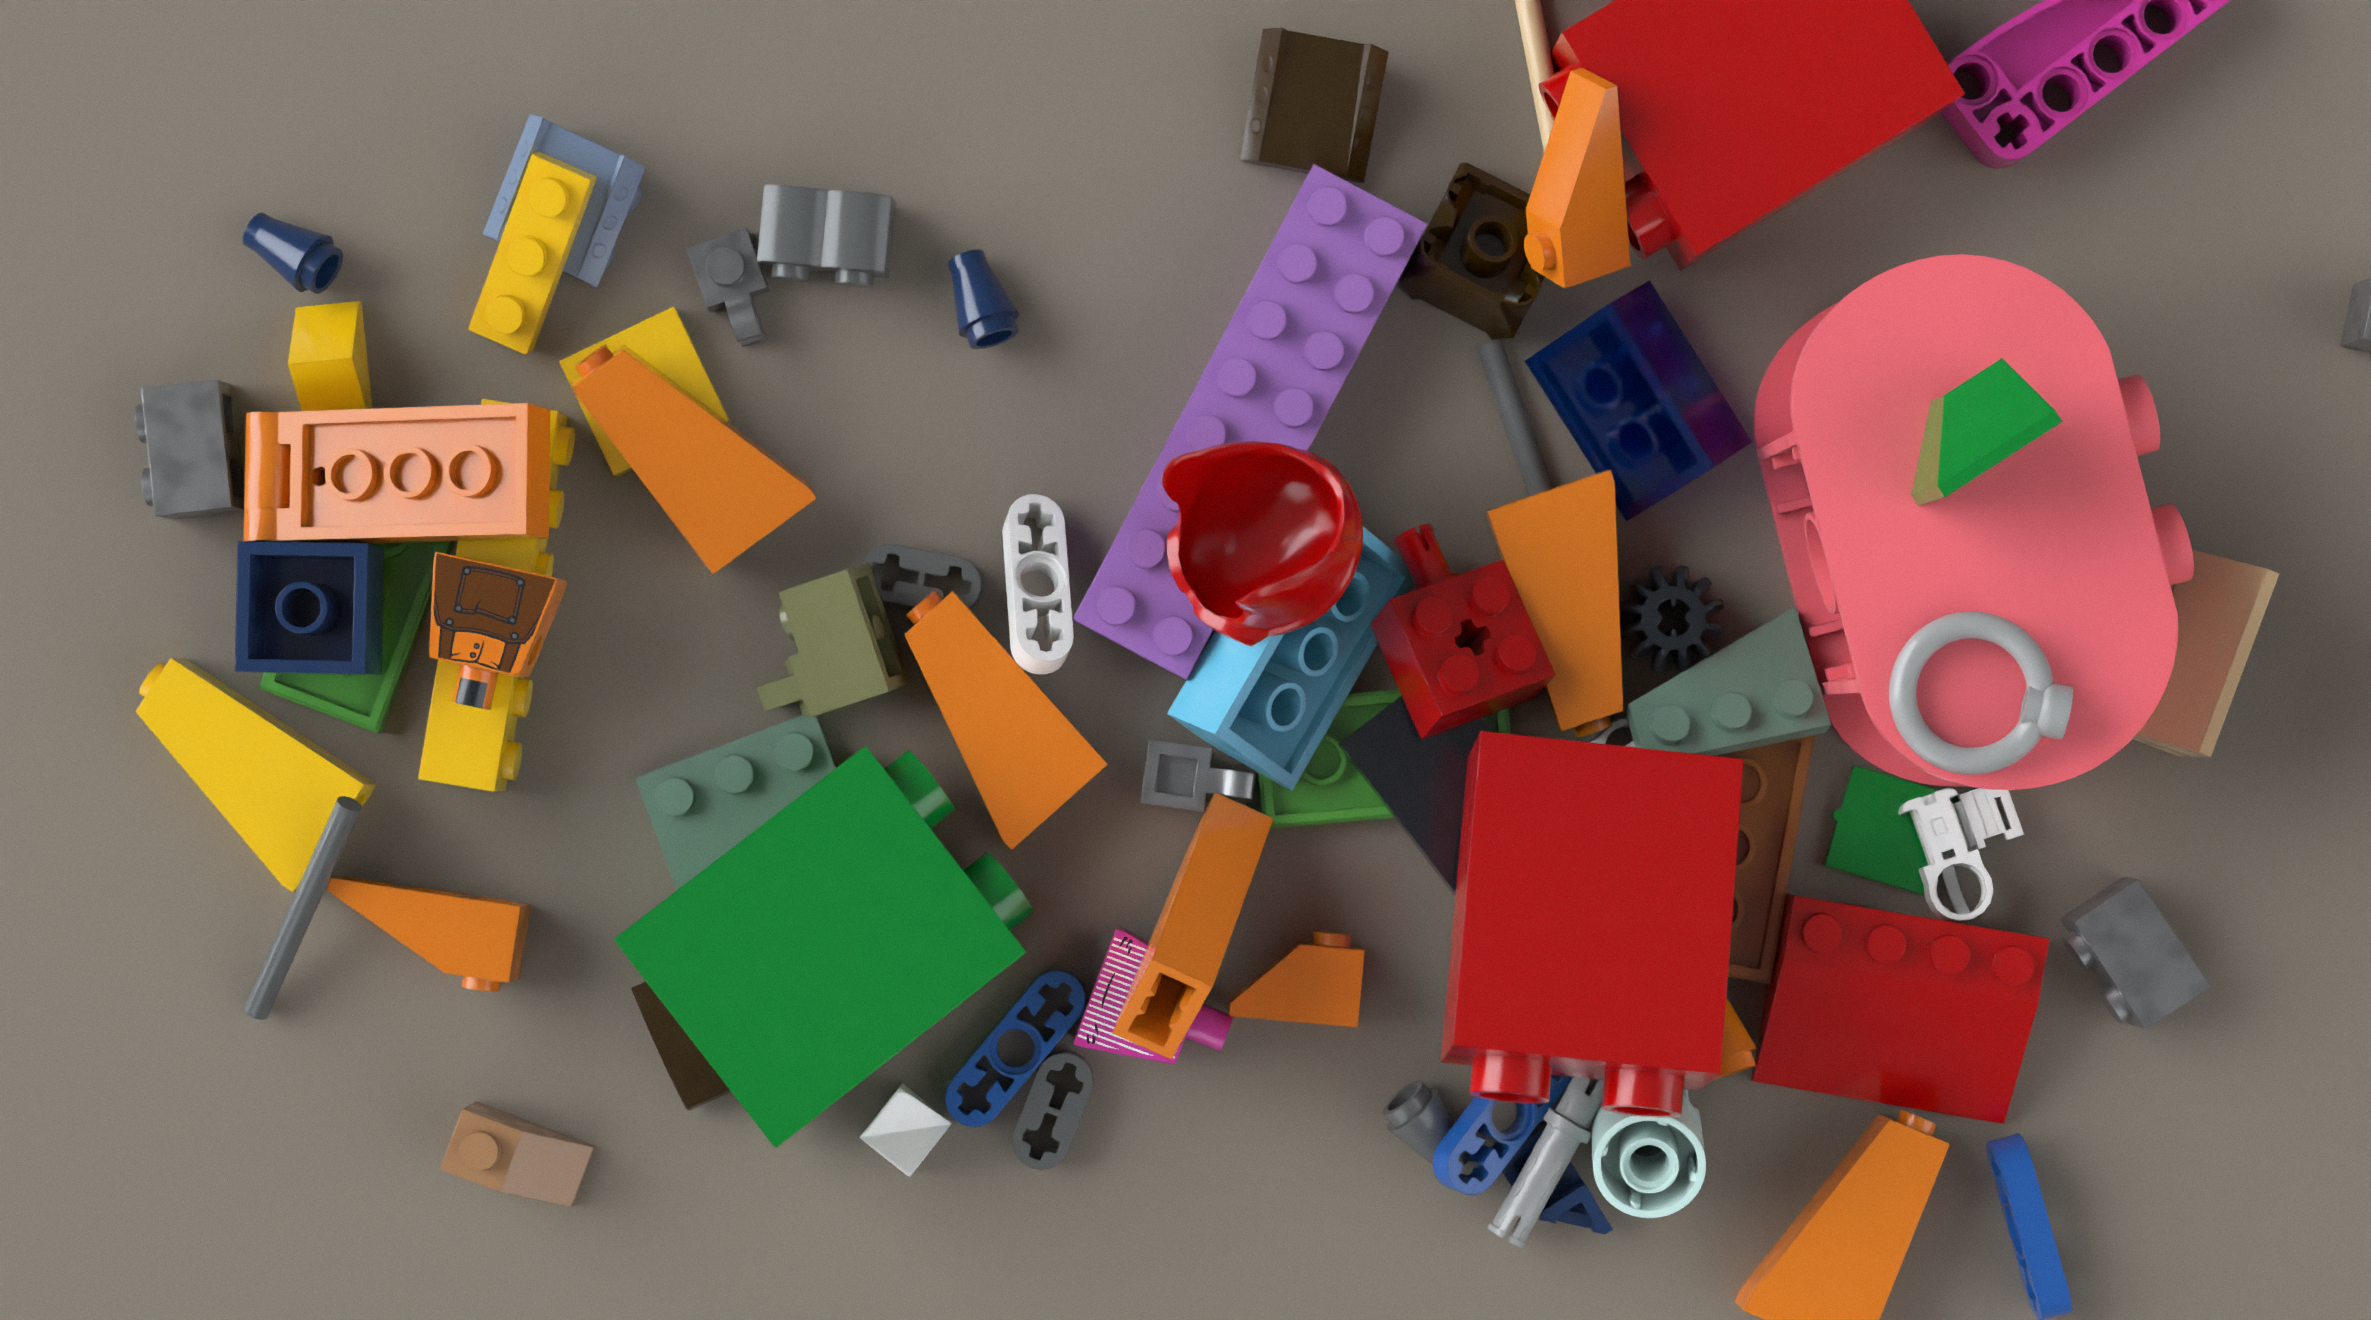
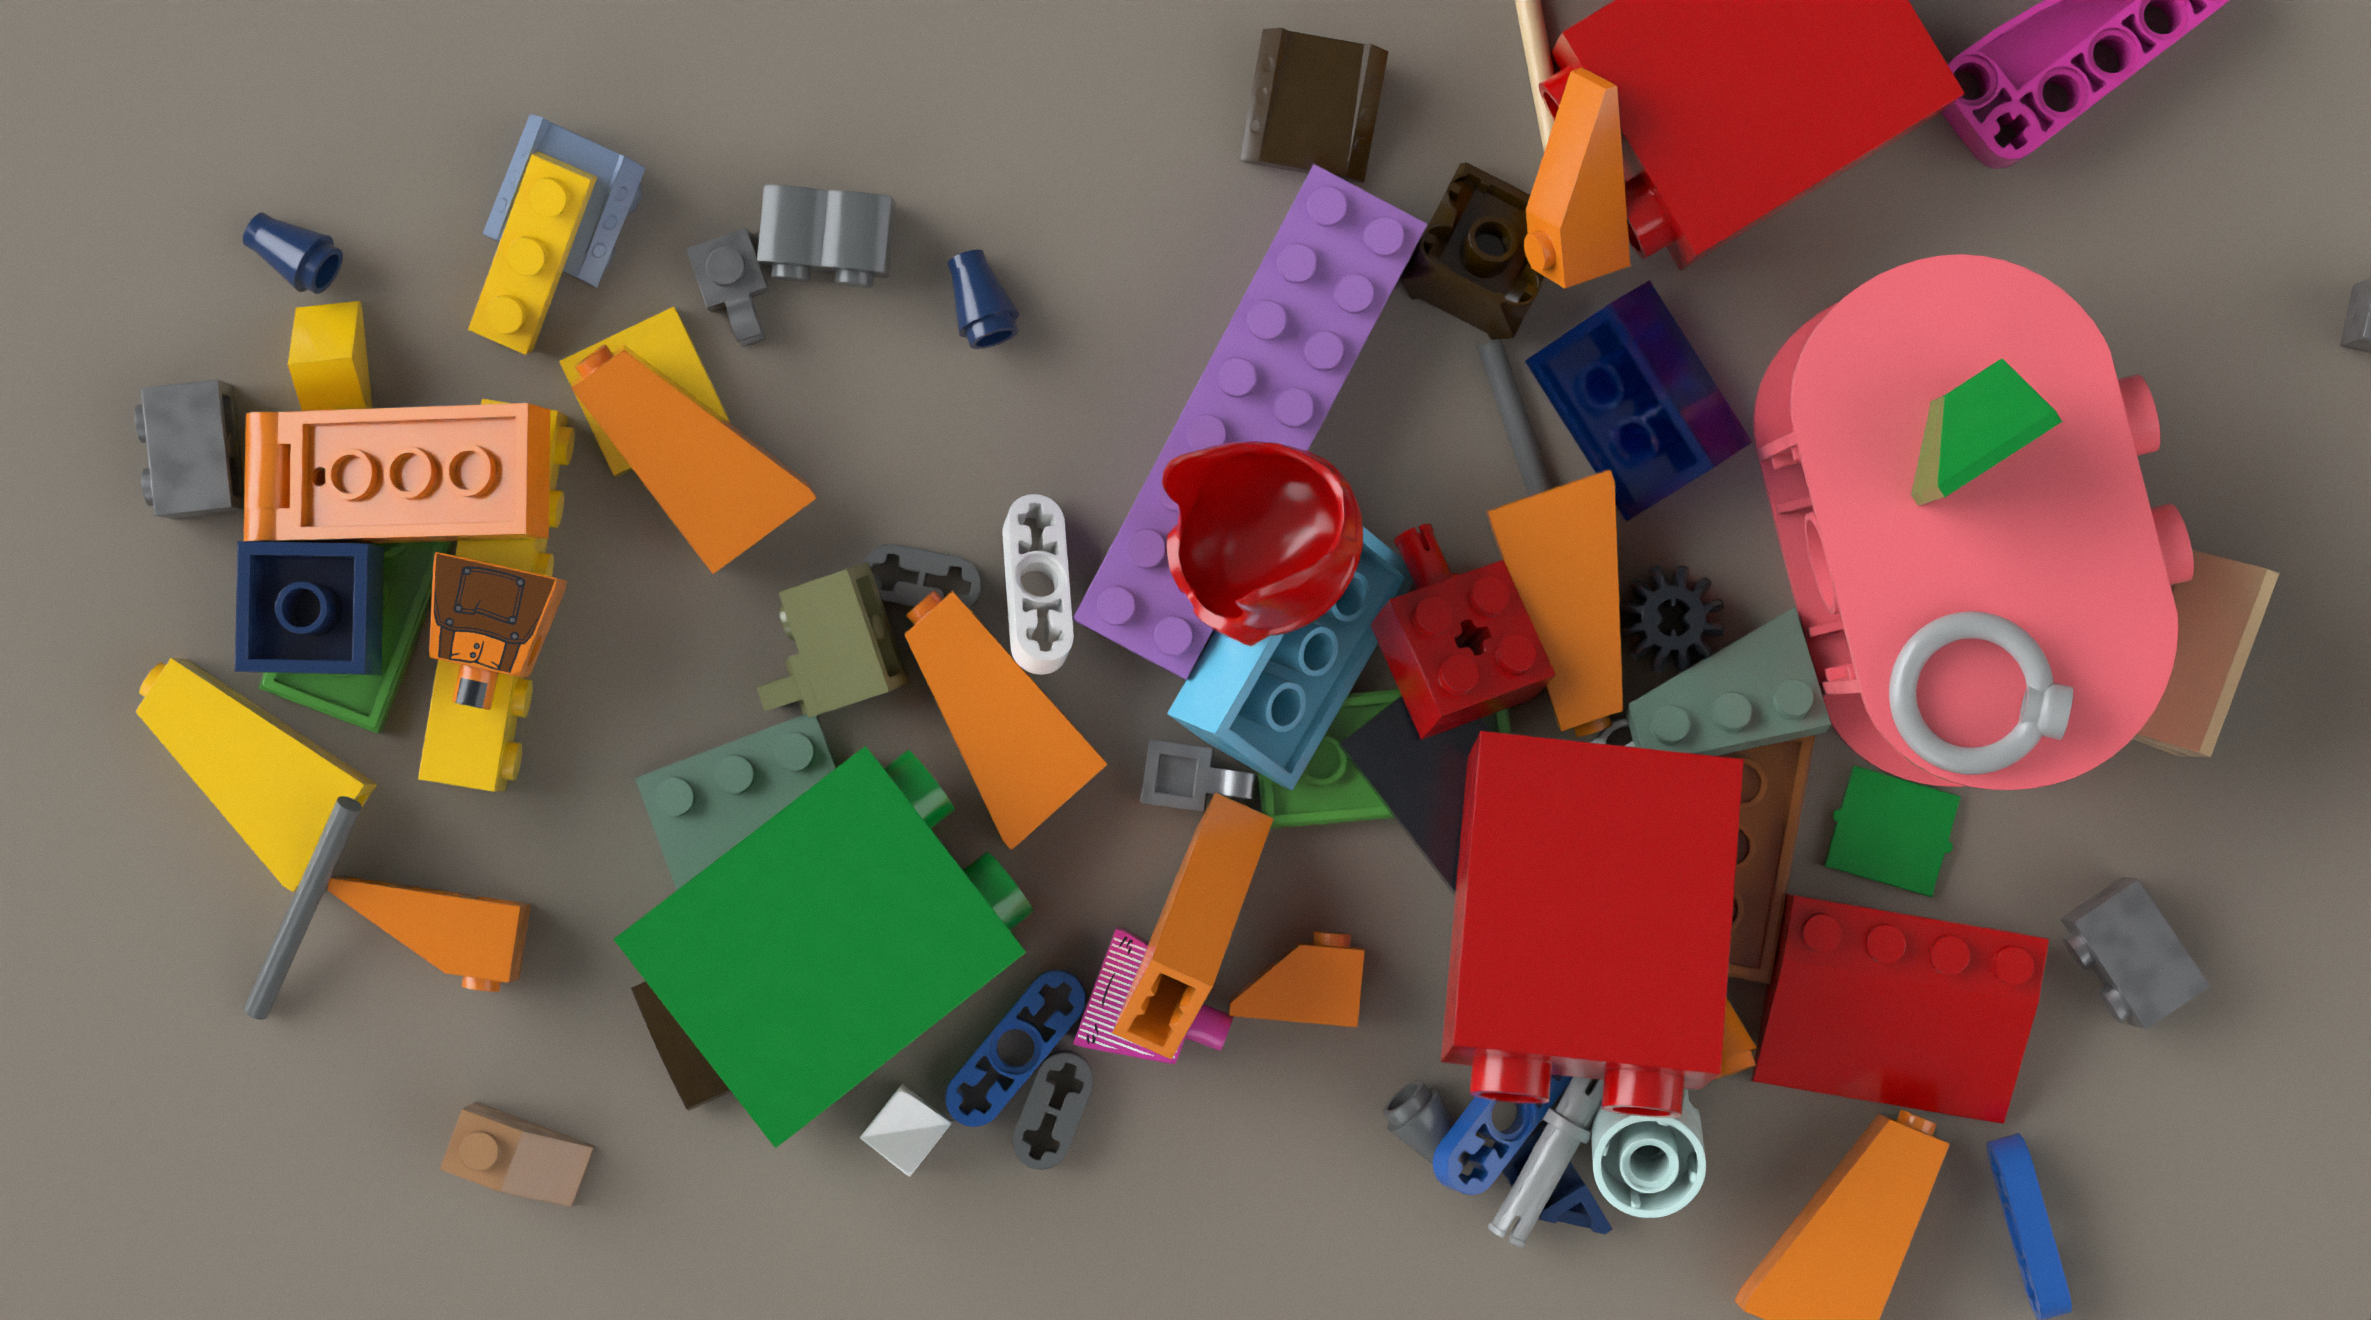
white piece [1898,788,2024,922] -> none

